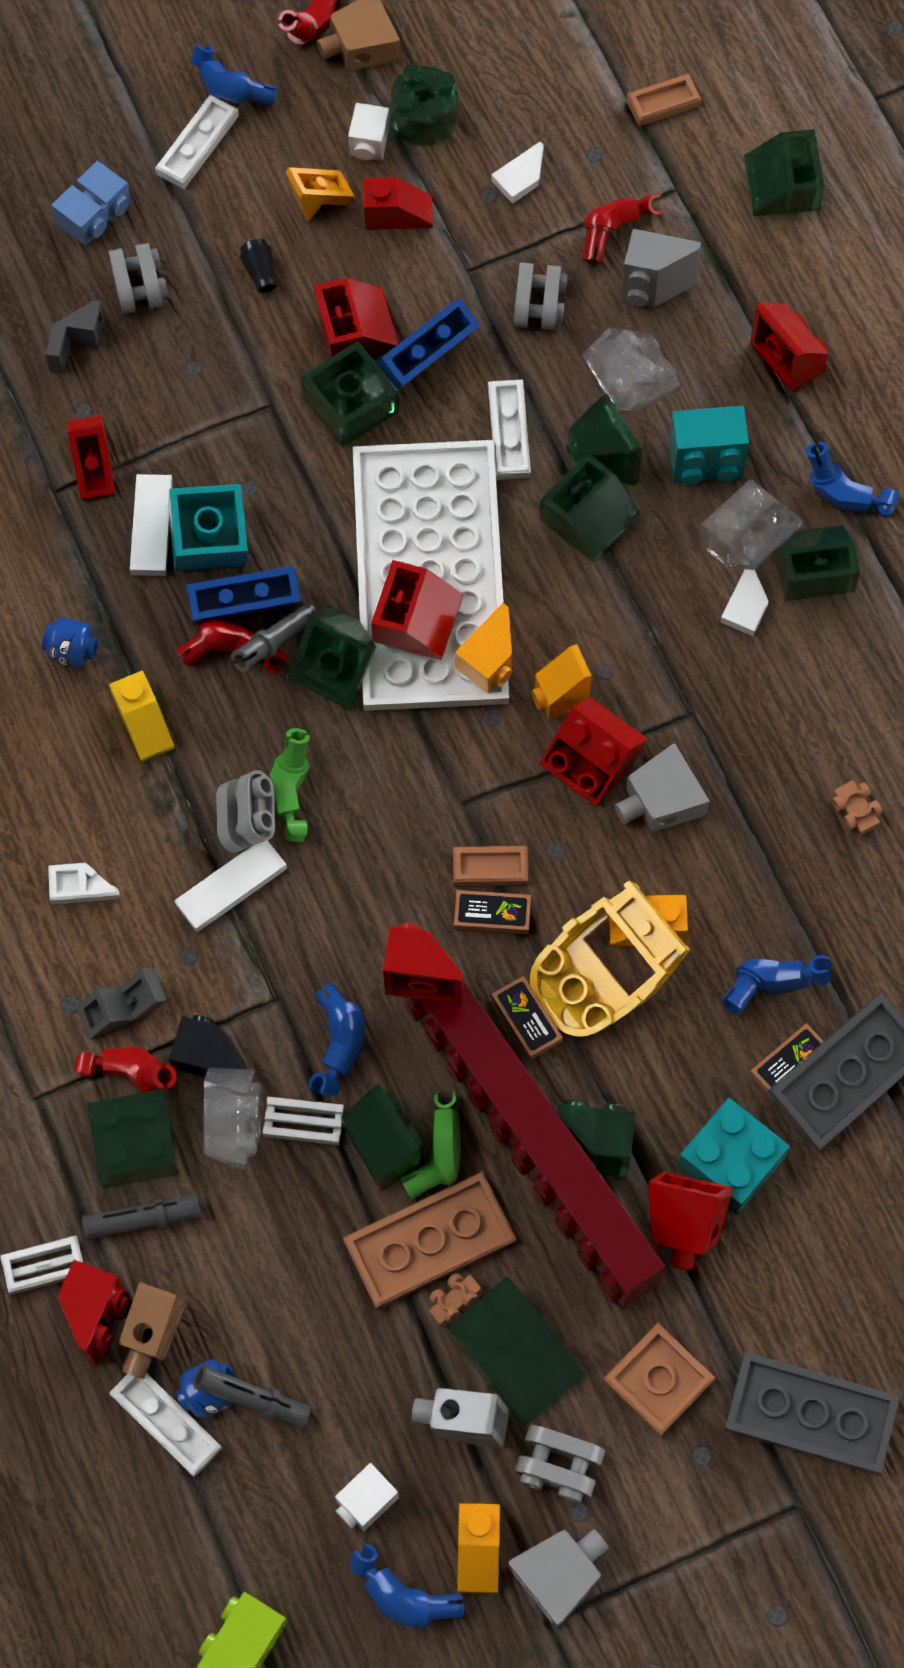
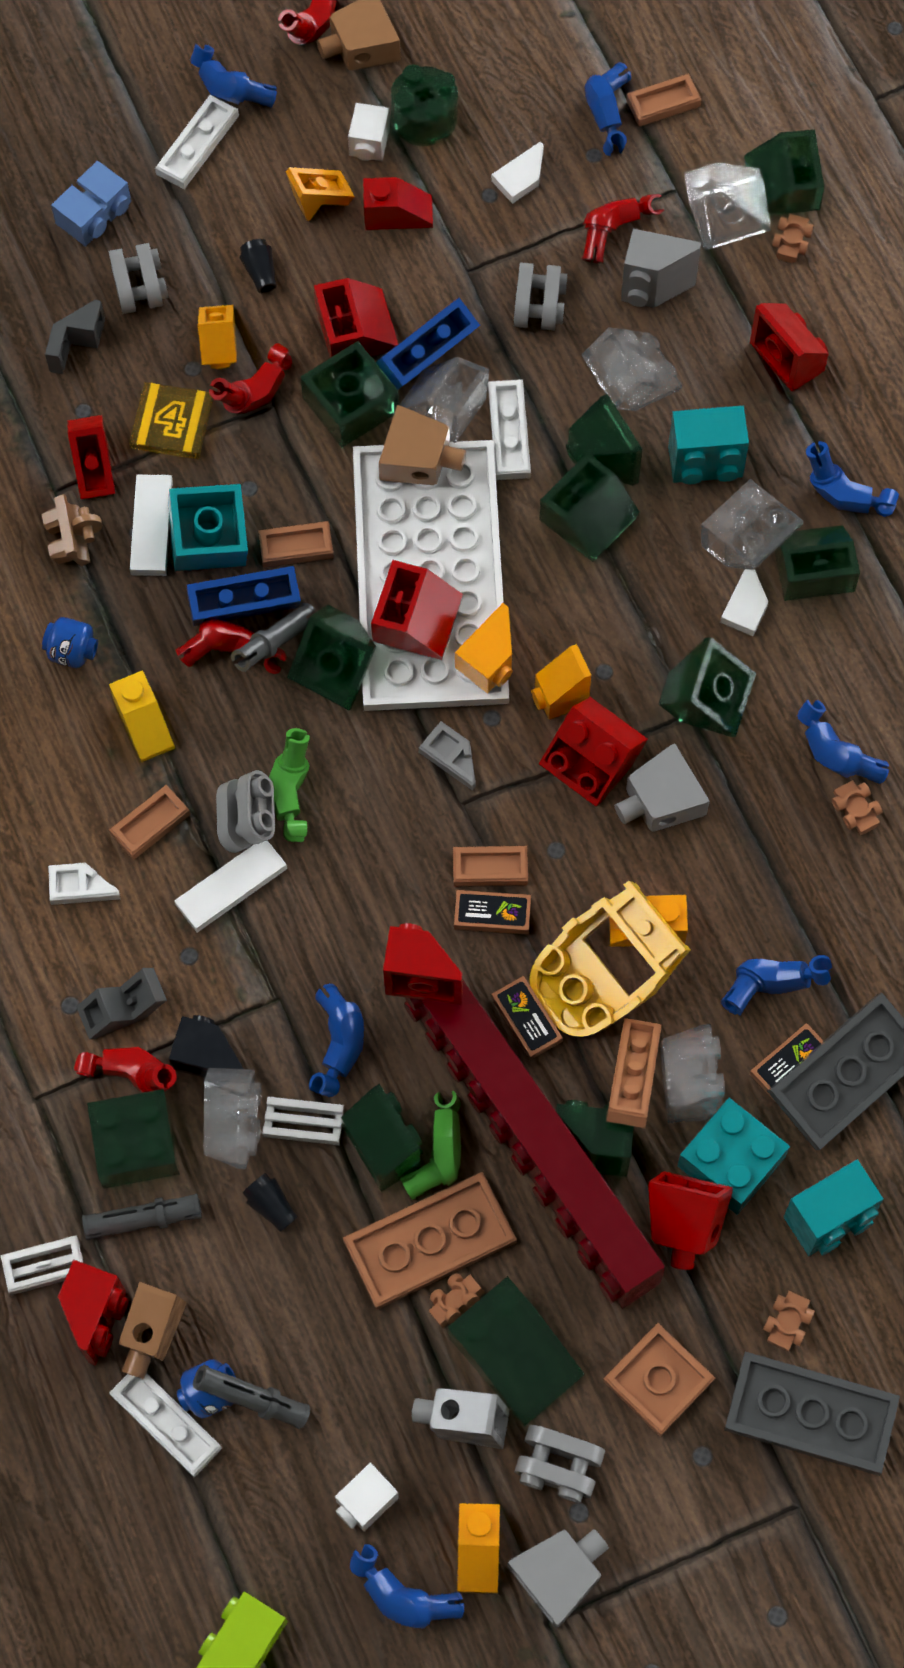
none -> medium nougat hips [42,494,103,566]
none -> nougat tile [109,785,191,860]
none -> clear yellow tile [129,382,213,459]
none -> light orange slope [198,305,237,369]
none -> red arm [209,343,292,414]
none -> black cone [242,1173,298,1232]
none -> nougat tile [258,521,334,568]
none -> medium nougat torso [378,405,466,485]
none -> clear slope [393,357,489,443]
none -> light grey tile [419,721,476,790]
none -> blue arm [584,62,631,156]
none -> nougat tile [606,1018,662,1128]
none -> clear green slope [658,637,756,737]
none -> clear slope [660,1024,725,1123]
none -> clear slope [684,162,771,250]
none -> nougat piece [763,1291,815,1352]
none -> nougat piece [772,213,814,263]
none -> teal brick [783,1159,884,1256]
none -> blue arm [797,700,889,784]

